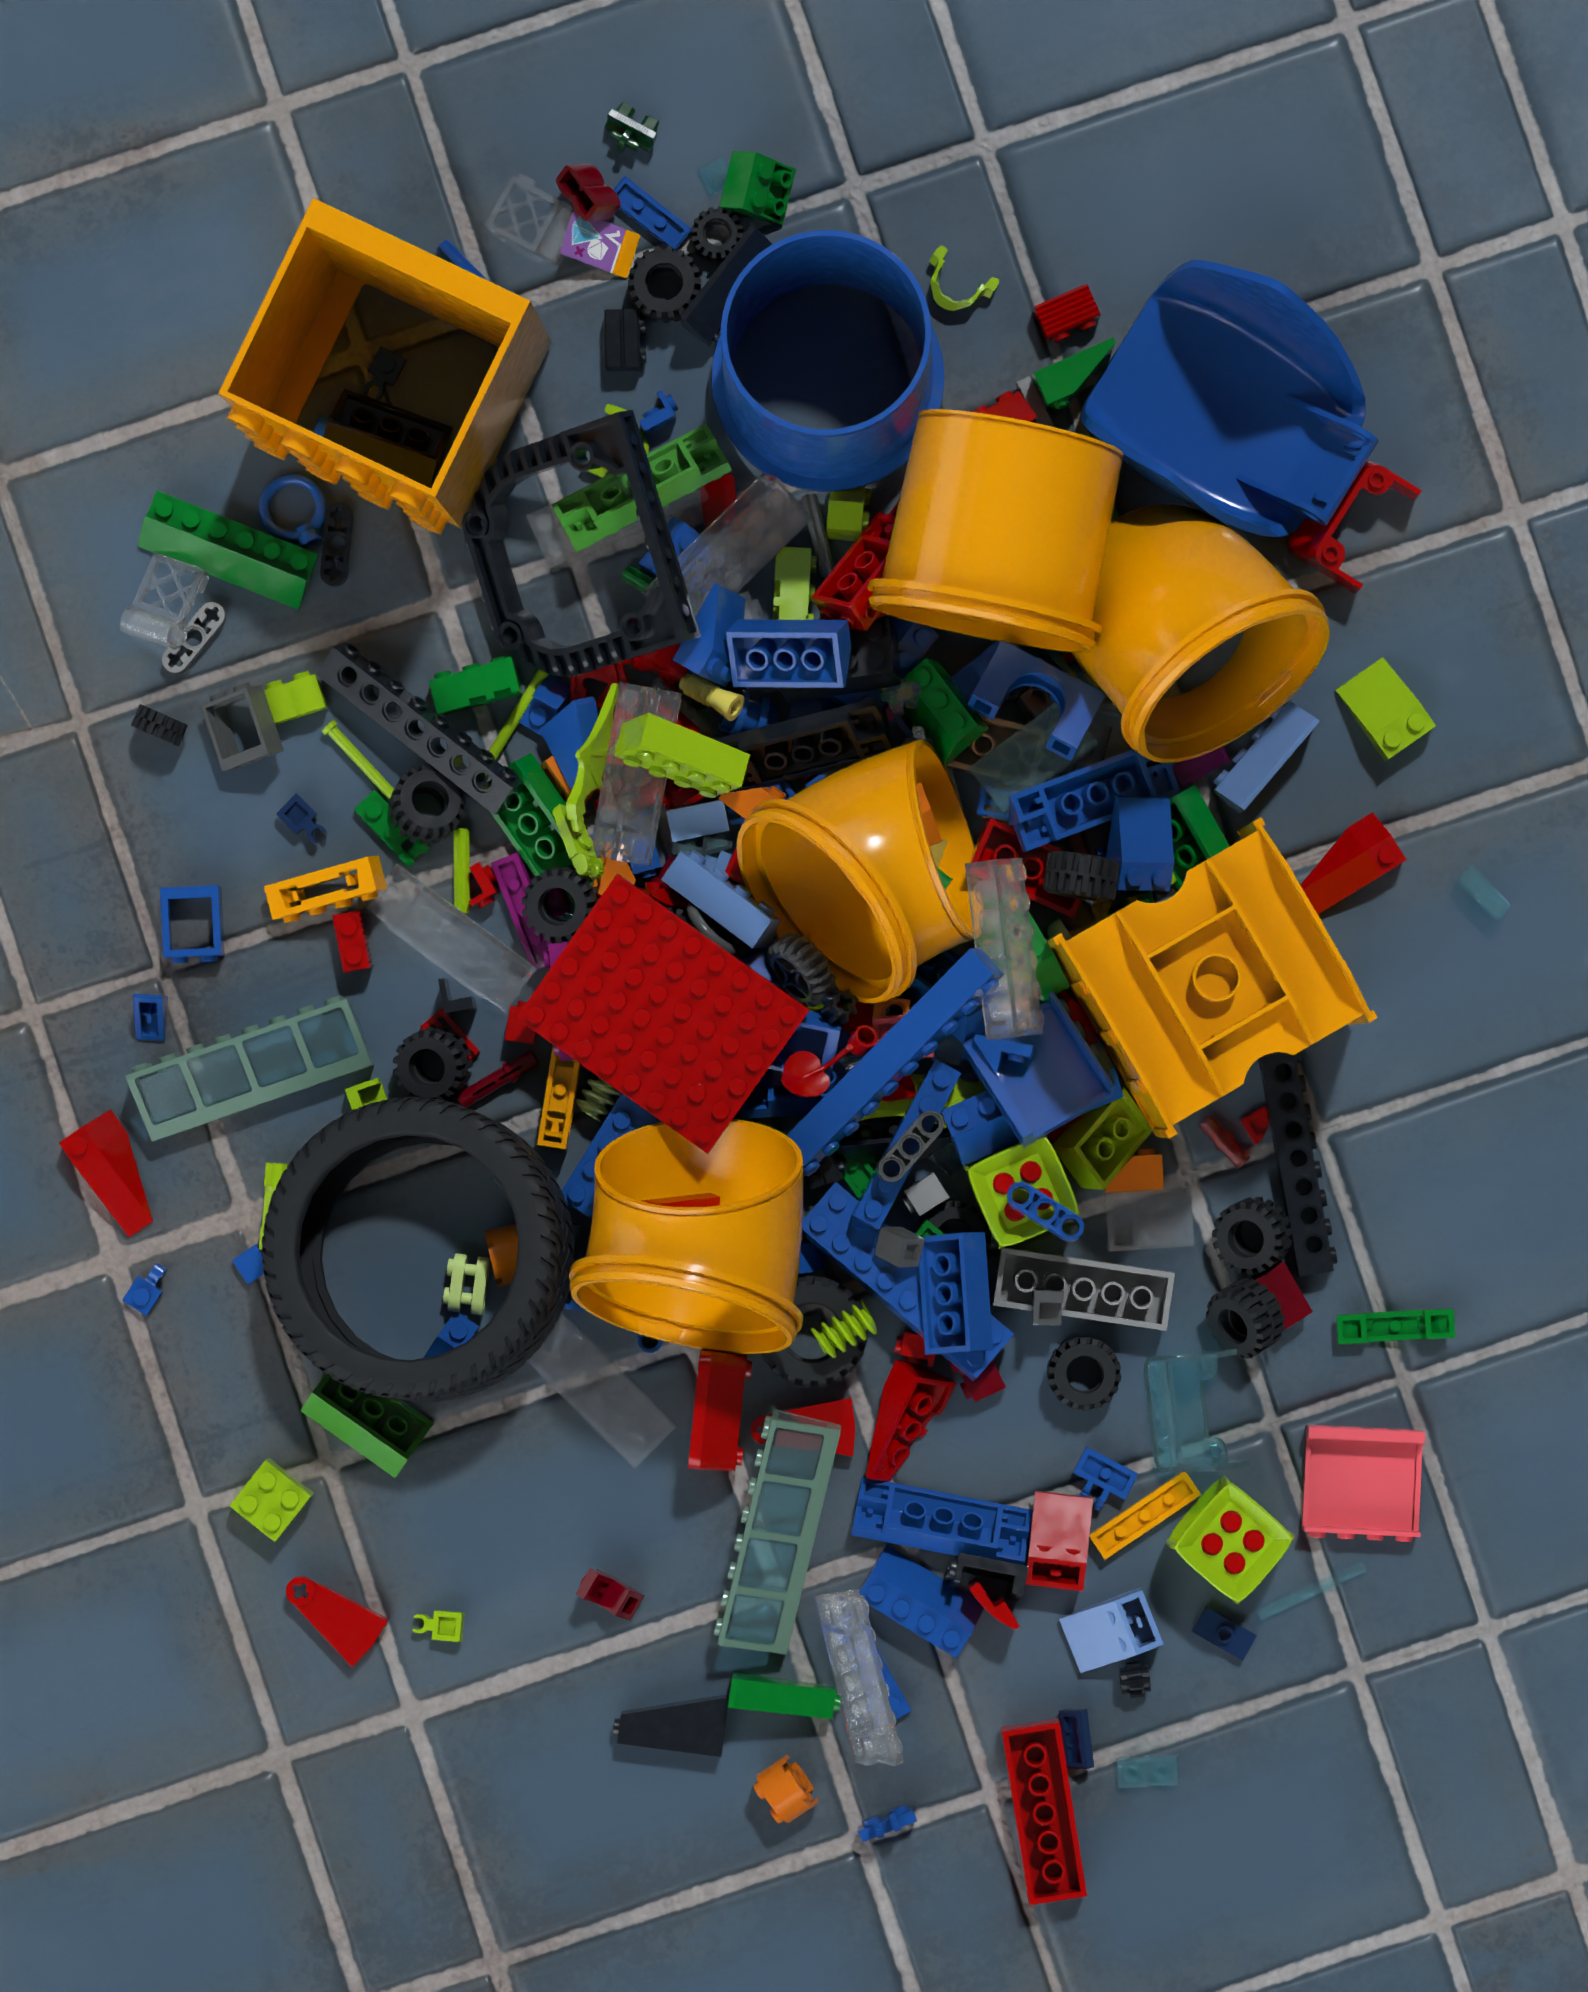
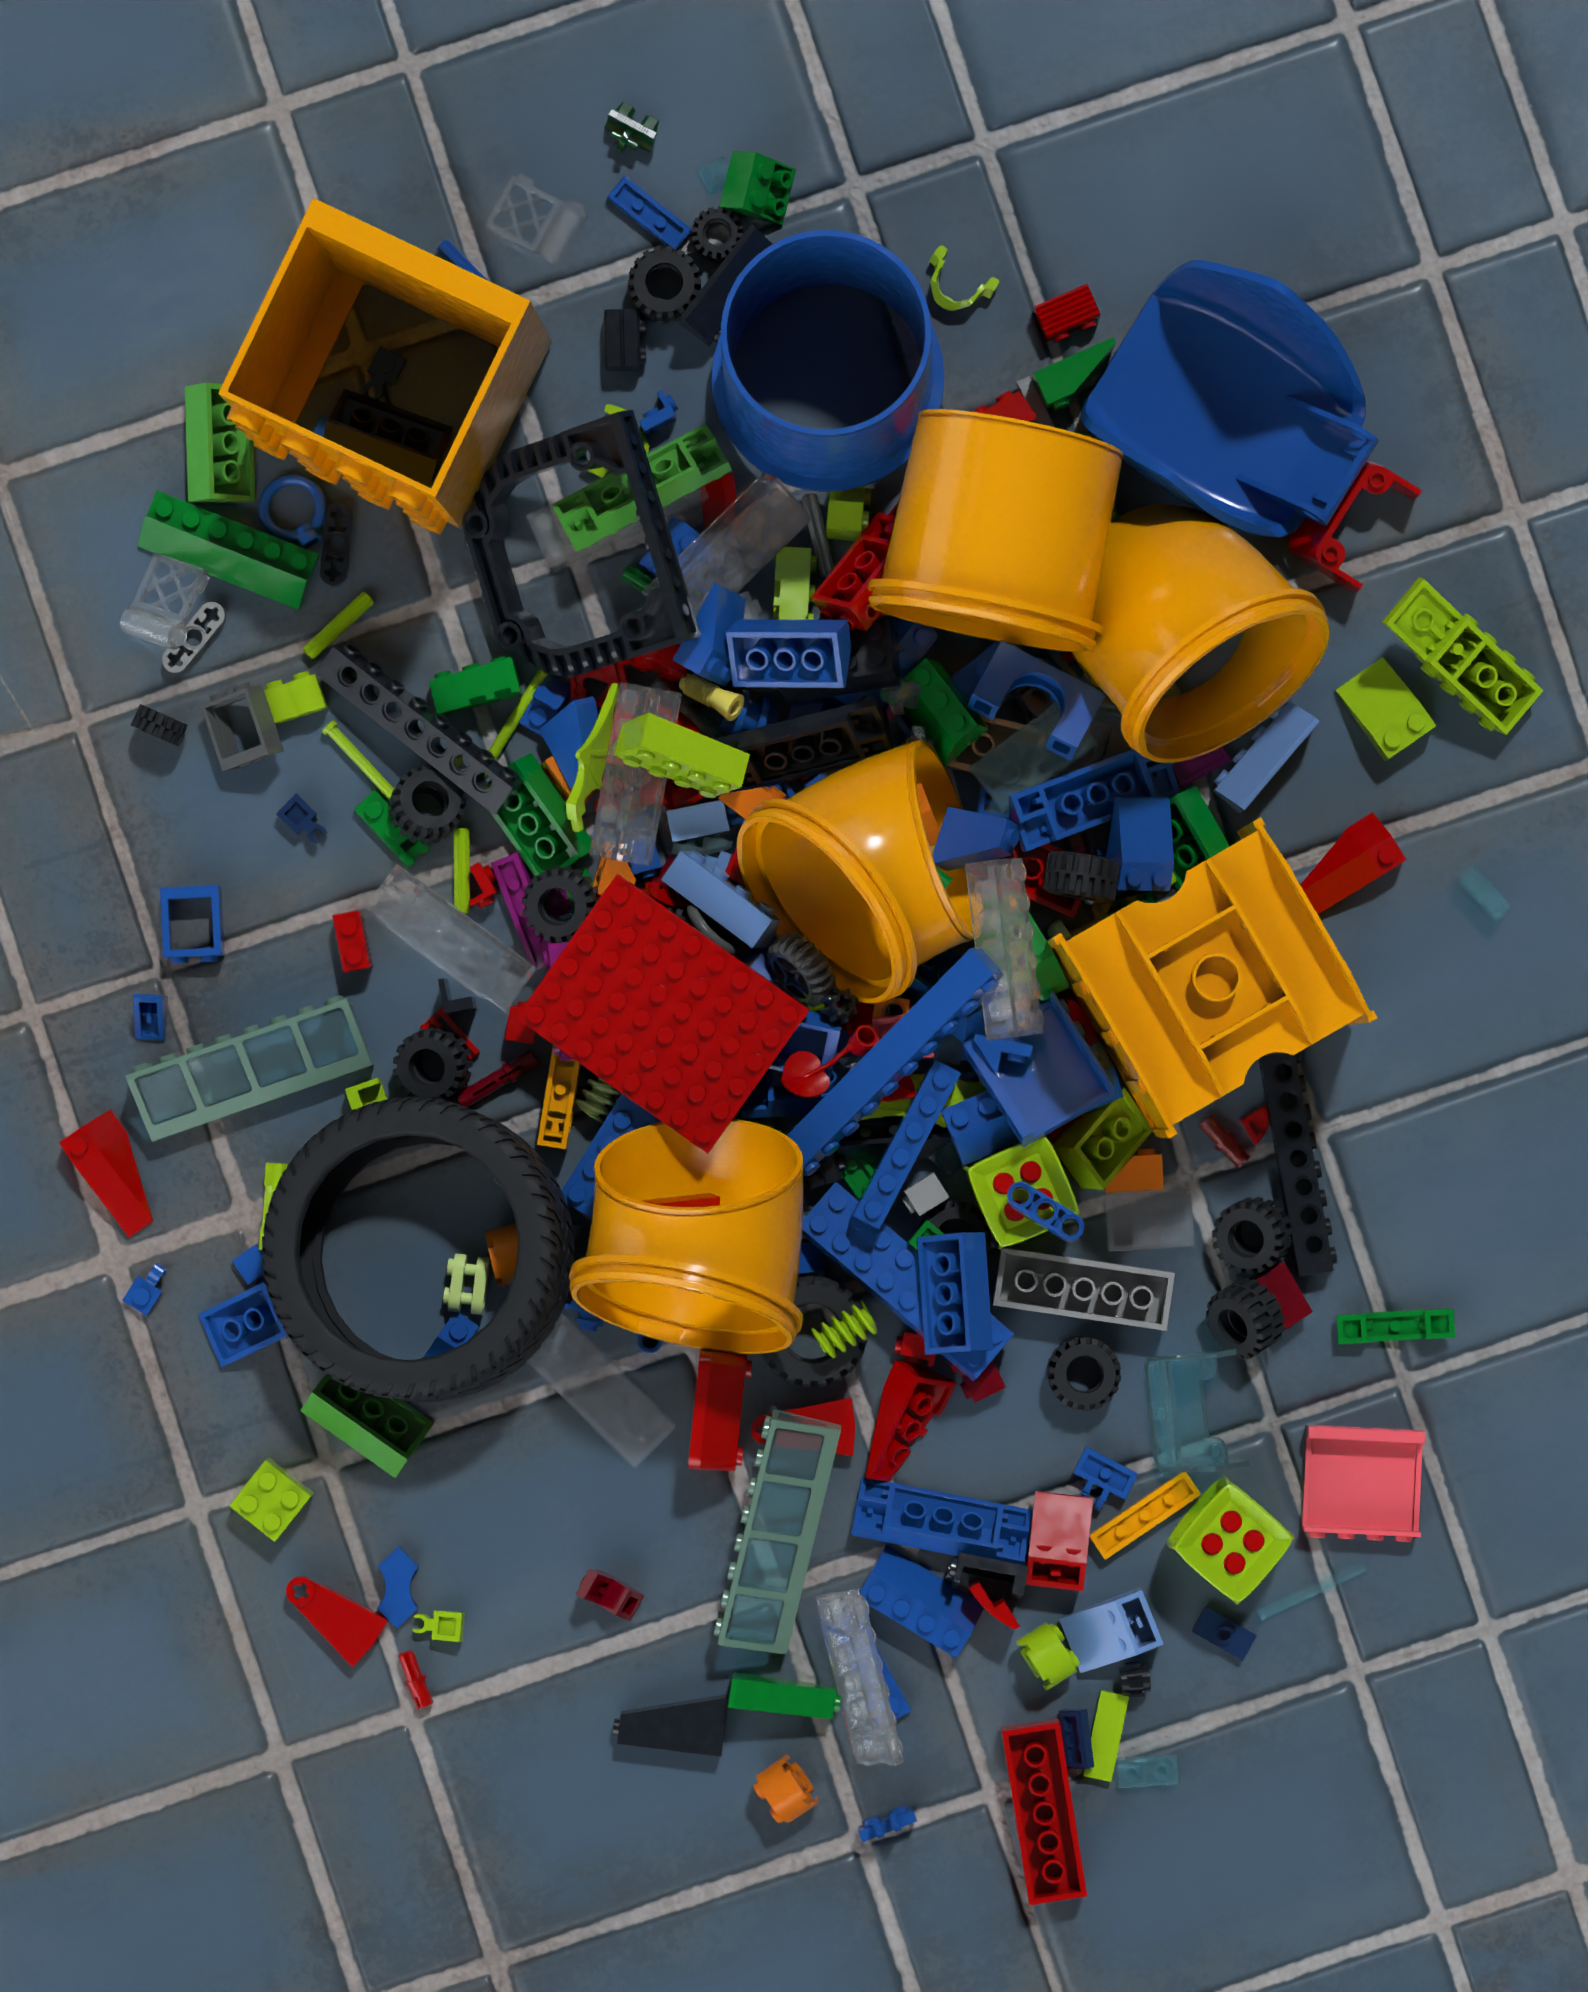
light orange brick [264,855,387,923] -> none
lime hinge [552,804,605,879] -> none
dark red brick [555,163,621,221] -> none
sticker [560,209,641,279] -> none
dark grey panel [875,1227,925,1267] -> none
dark grey beam [876,1111,944,1182] -> none
dark grey panel [1032,1289,1064,1326] -> none
none -> bright green slope [185,382,255,504]
none -> blue slope [198,1281,289,1367]
none -> lime axle [303,592,374,659]
none -> blue tile [377,1546,419,1628]
none -> red axle [398,1650,434,1709]
none -> blue plate [575,1311,604,1331]
none -> blue slope [932,807,1020,871]
none -> lime brick [1016,1622,1080,1691]
none -> lime tile [1082,1689,1129,1782]
none -> lime wedge [1382,577,1544,735]

